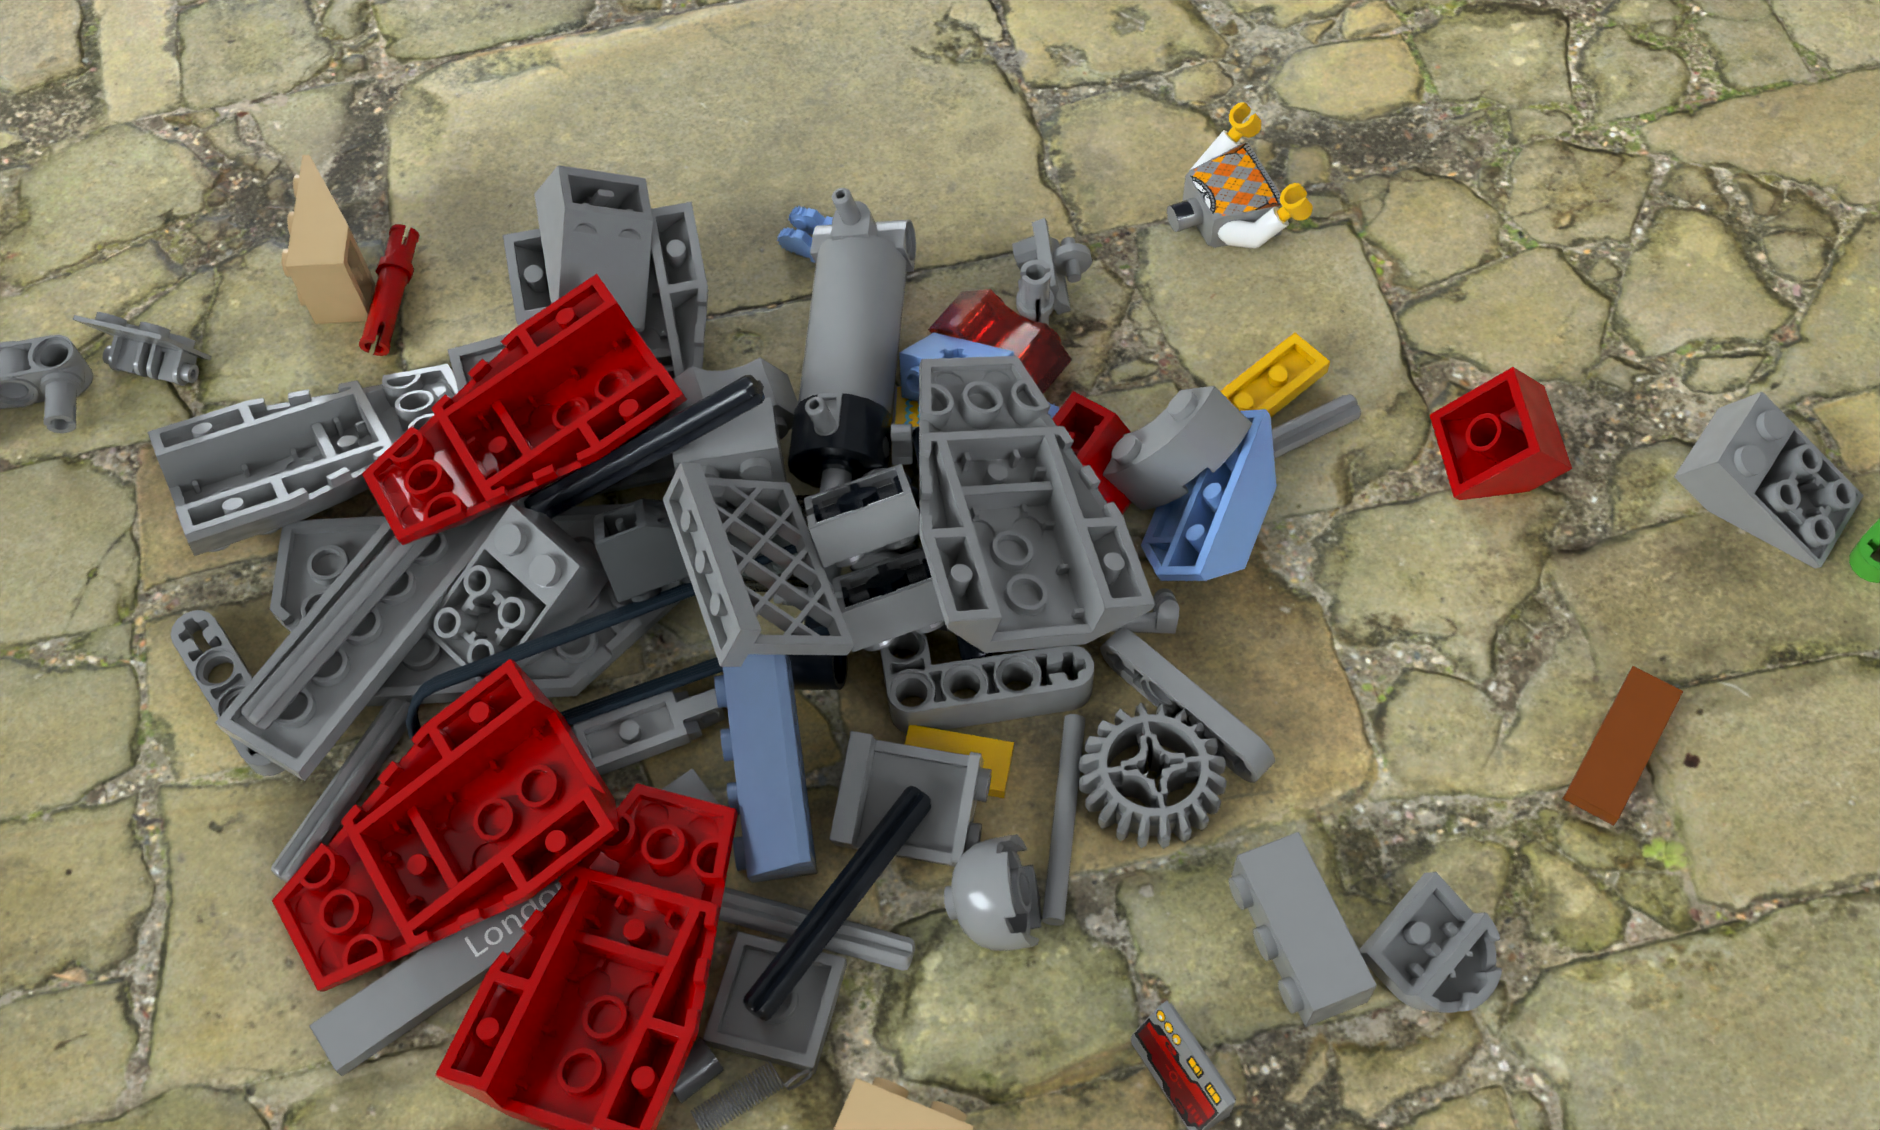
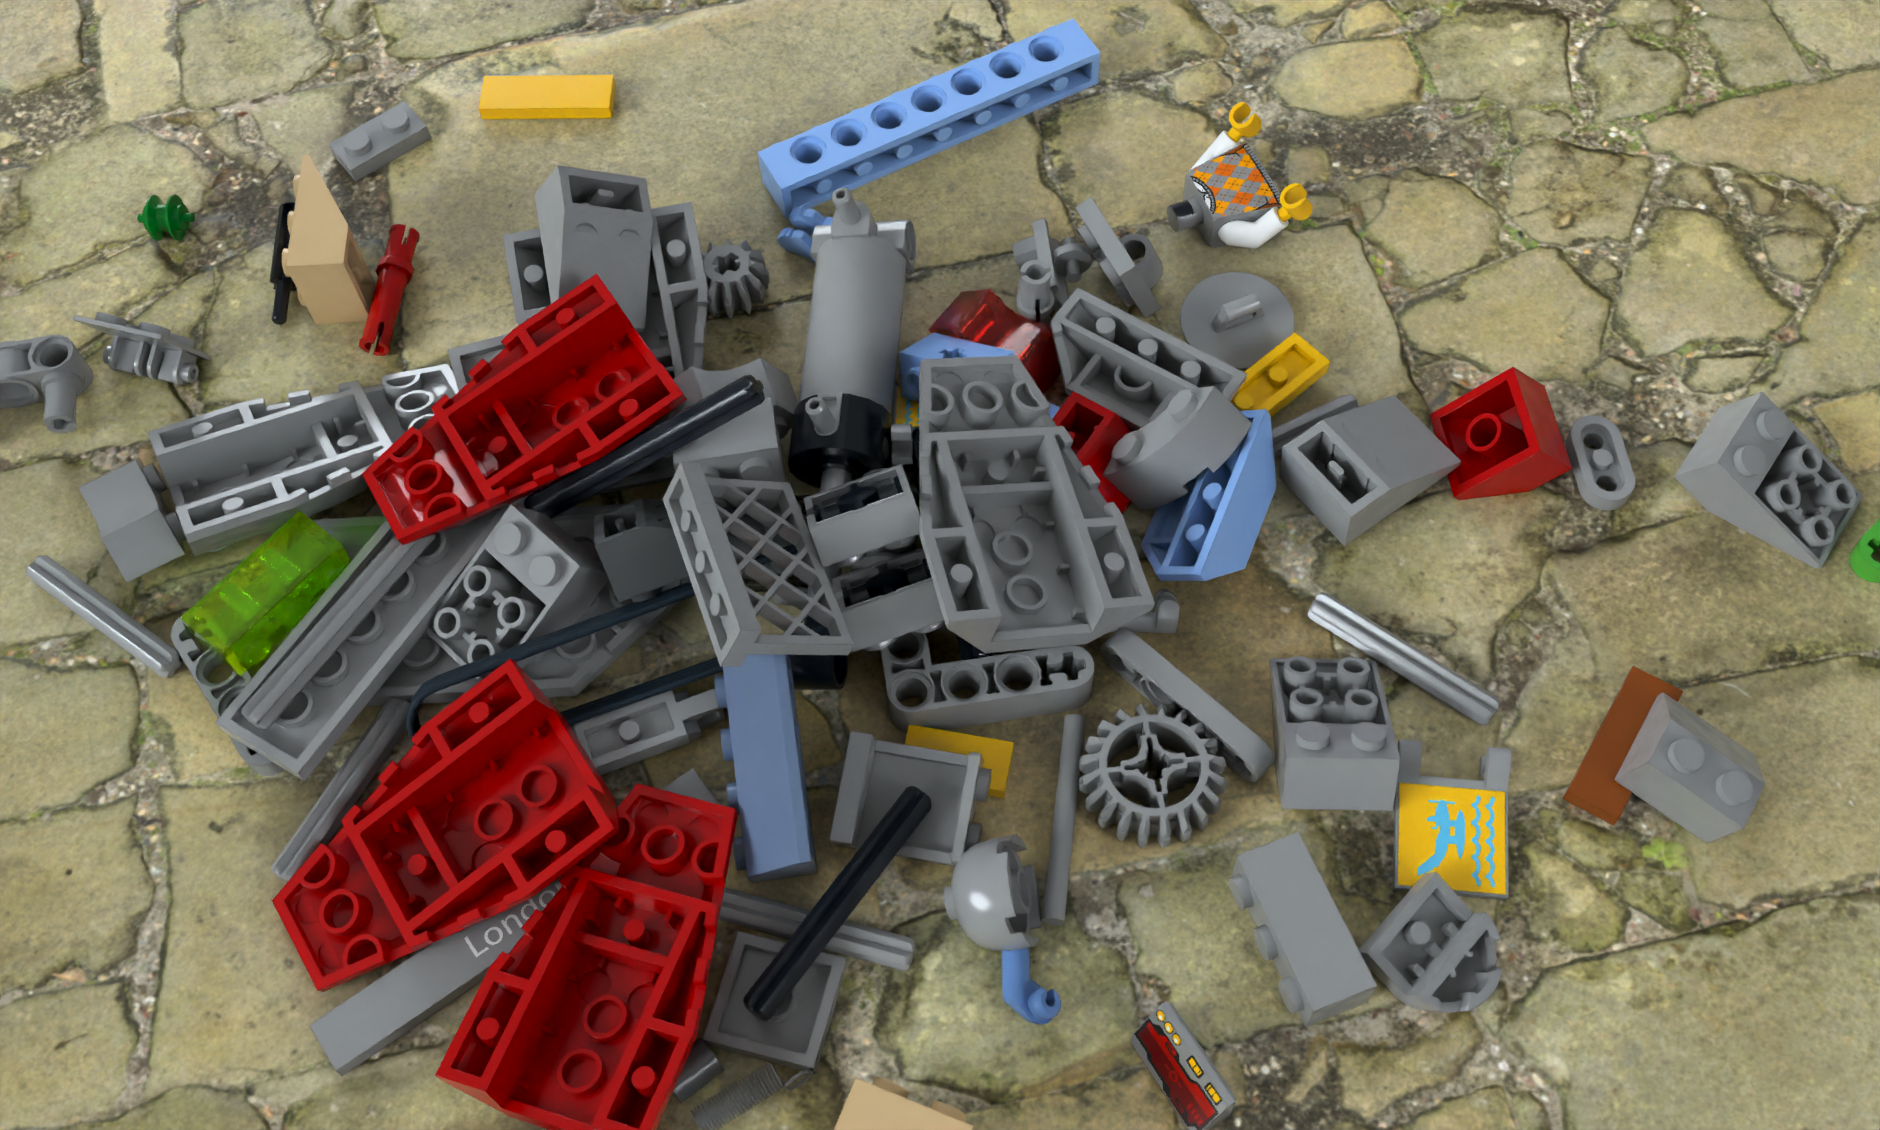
none -> light grey axle [26,555,183,678]
none -> light grey brick [79,458,187,582]
none -> green wheel [137,195,195,241]
none -> clear neon green brick [180,511,351,676]
none -> black axle [269,202,297,325]
none -> light grey plate [328,101,431,182]
none -> yellow tile [478,75,616,119]
none -> light grey gear [701,237,770,319]
none -> light blue brick [757,18,1100,218]
none -> medium blue arm [1002,948,1061,1024]
none -> light grey wedge [1051,287,1247,430]
none -> light grey plate [1075,197,1163,318]
none -> light grey shield [1180,272,1295,370]
none -> light grey slope [1270,656,1400,811]
none -> light grey slope [1279,395,1462,546]
none -> light grey axle [1308,592,1500,725]
none -> flag [1393,739,1511,900]
none -> light grey plate [1566,415,1636,511]
none -> light grey slope [1614,692,1765,843]

